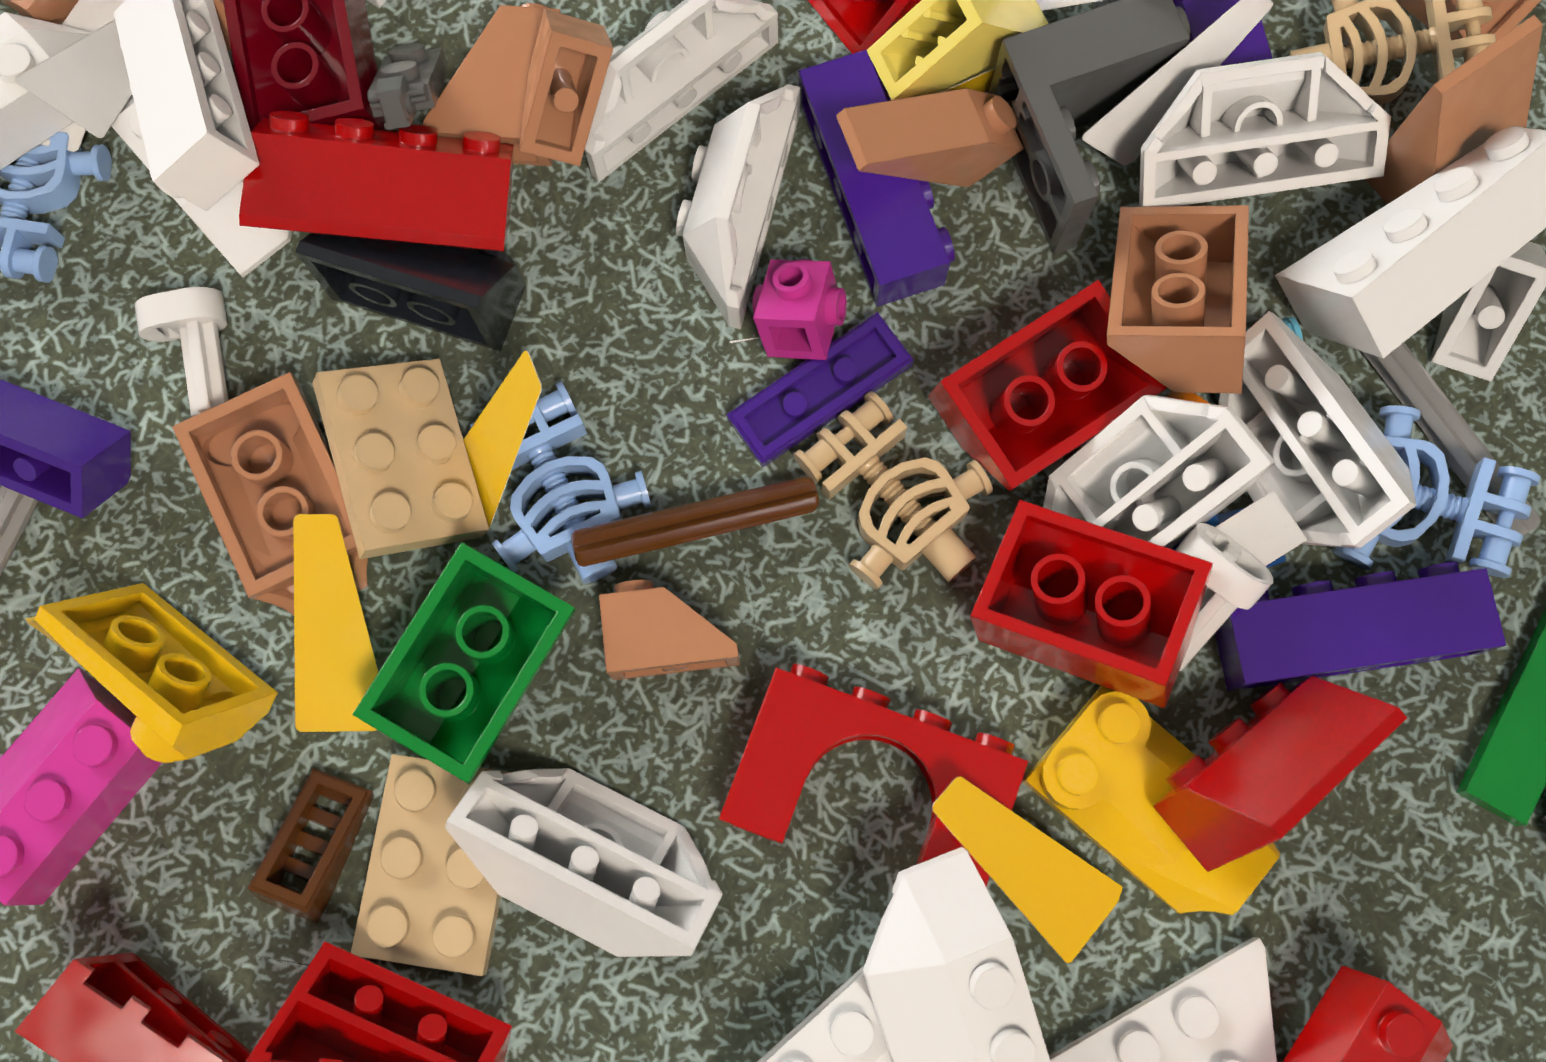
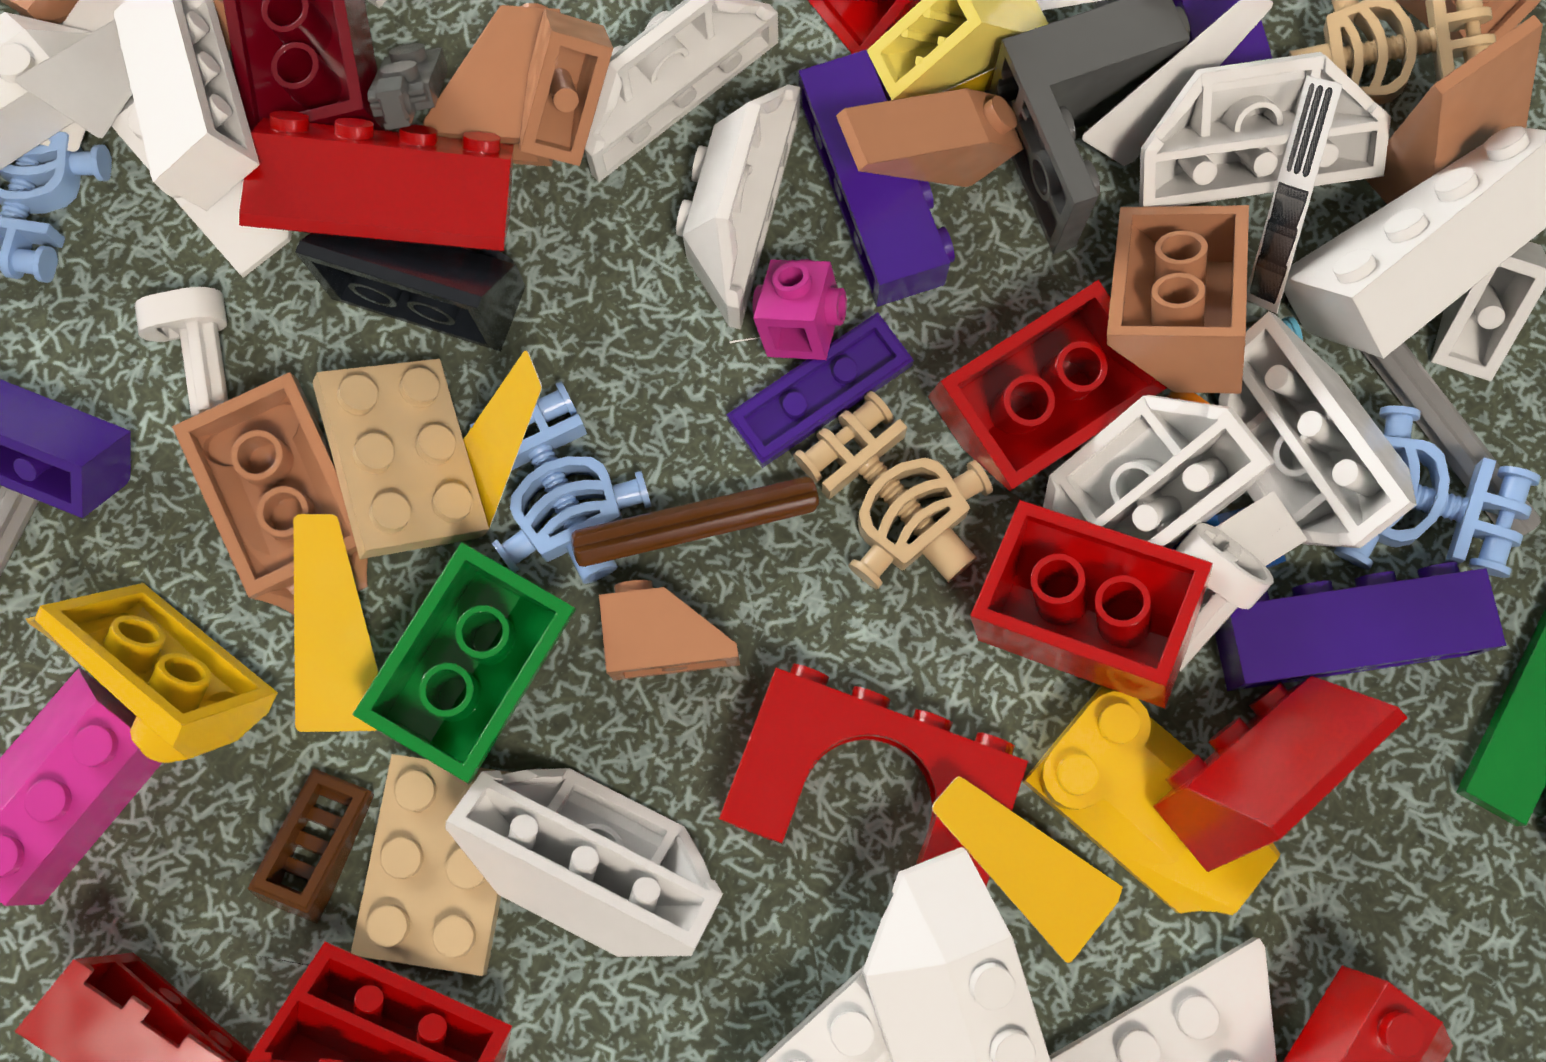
none -> sticker [1247,76,1343,314]

